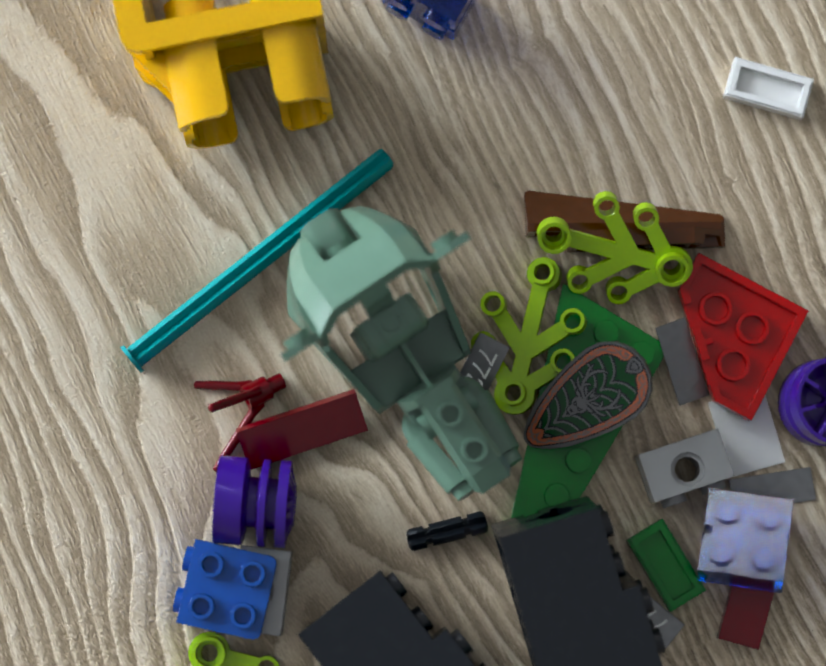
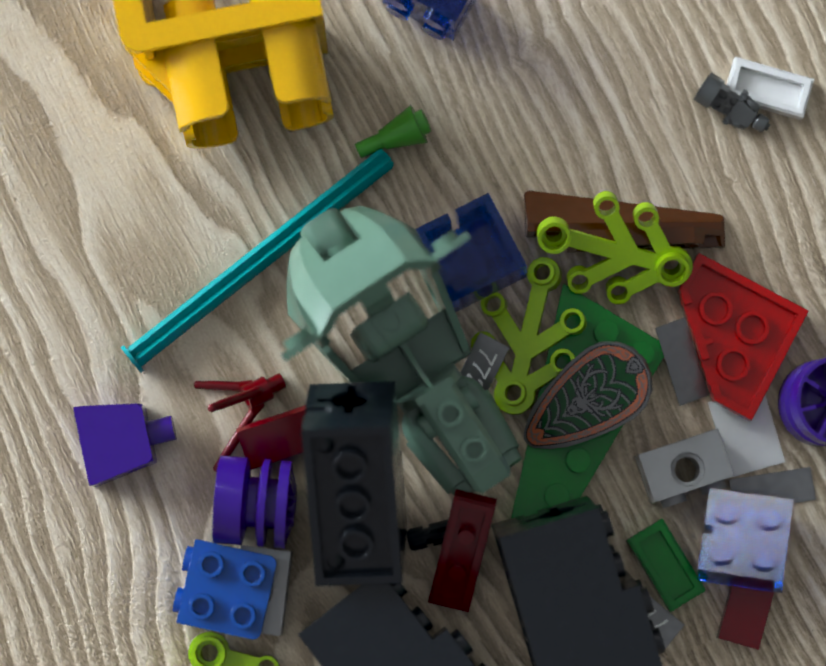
none -> dark purple torso [73,404,177,487]
none -> black piece [301,381,407,586]
none -> bright green cone [355,105,432,158]
none -> clear blue piece [416,193,527,312]
none -> dark red tile [428,489,497,612]
none -> dark grey piece [693,72,770,132]

